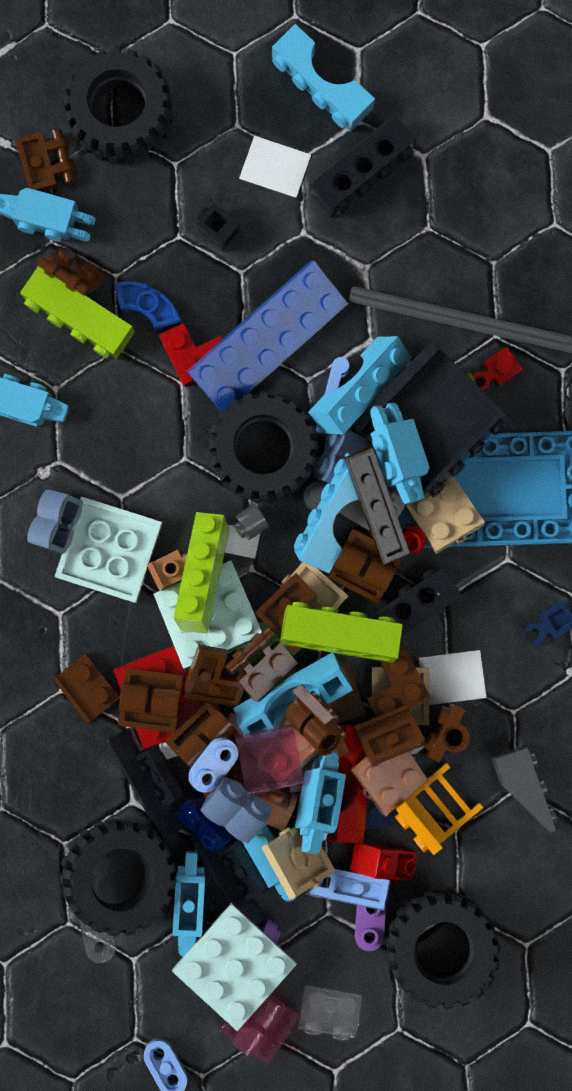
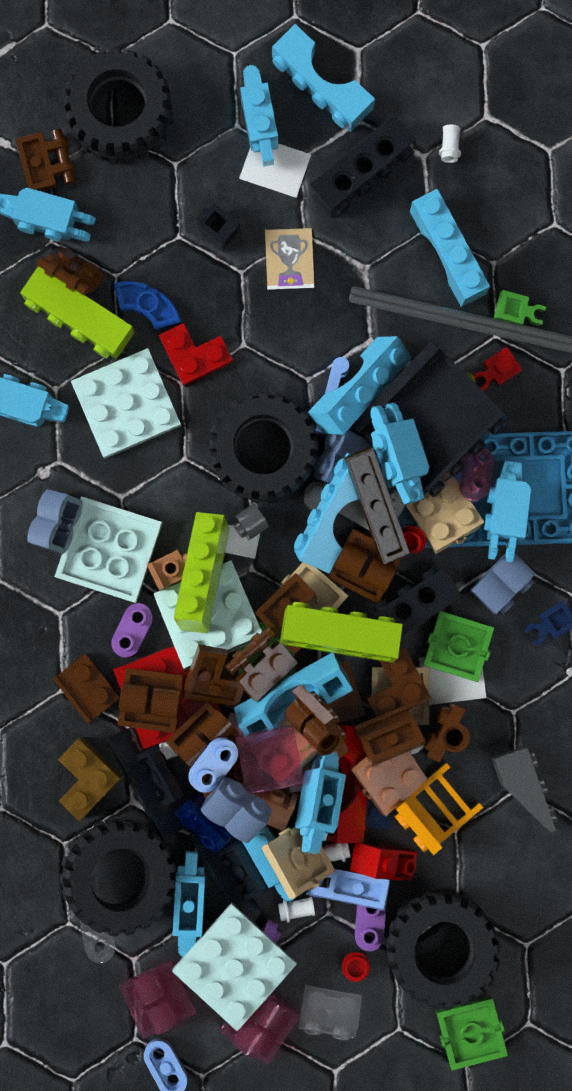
blue plate [186,260,348,412] -> none
none -> pearl gold brick [58,737,123,821]
none -> light aqua plate [71,348,181,459]
none -> medium lavender plate [111,603,153,657]
none -> clear pink plate [119,959,196,1039]
none -> medium azure hinge [240,65,278,167]
none -> sticker [265,228,314,290]
none -> white pin [278,897,315,923]
none -> white pin [322,843,351,862]
none -> red plate [342,952,371,982]
none -> medium azure arch [410,189,490,307]
none -> bright green plate [423,611,494,682]
none -> bright green plate [436,996,508,1071]
none -> white pin [439,125,461,163]
none -> clear pink plate [459,447,494,502]
none -> sand blue brick [469,554,536,614]
none -> medium azure hinge [484,461,531,562]
none -> bright green plate [494,290,546,326]

